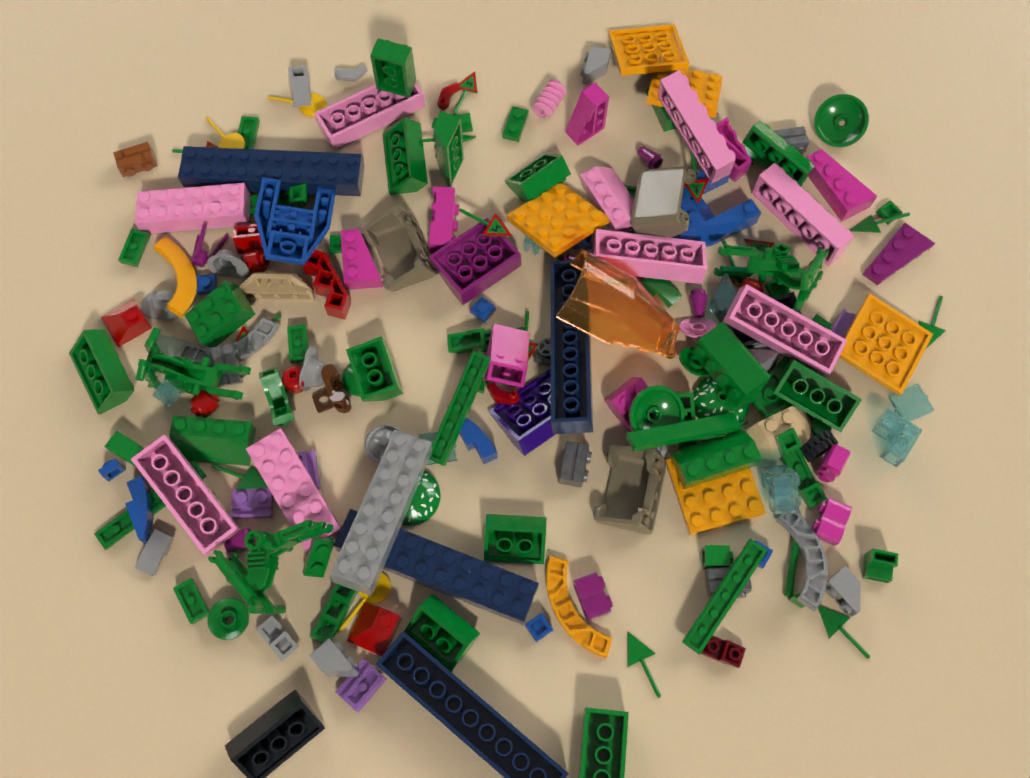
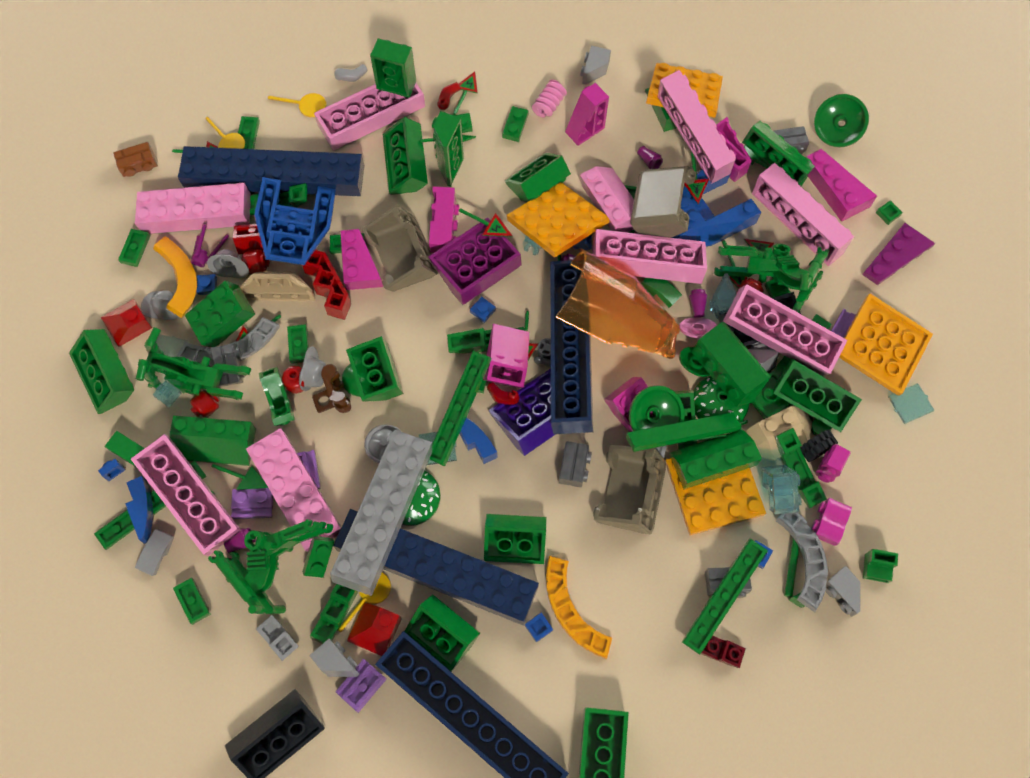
green dish [207,598,249,640] -> none
light grey slope [288,66,311,107] -> none
magenta brick [572,572,613,621] -> none
light orange plate [609,24,690,76] -> none
green piece [628,632,661,698] -> none
green brick [702,545,733,569] -> none
green piece [818,606,870,659] -> none
green piece [850,212,910,233] -> none
clear light blue brick [872,409,922,467] -> none
green piece [918,296,946,348] -> none

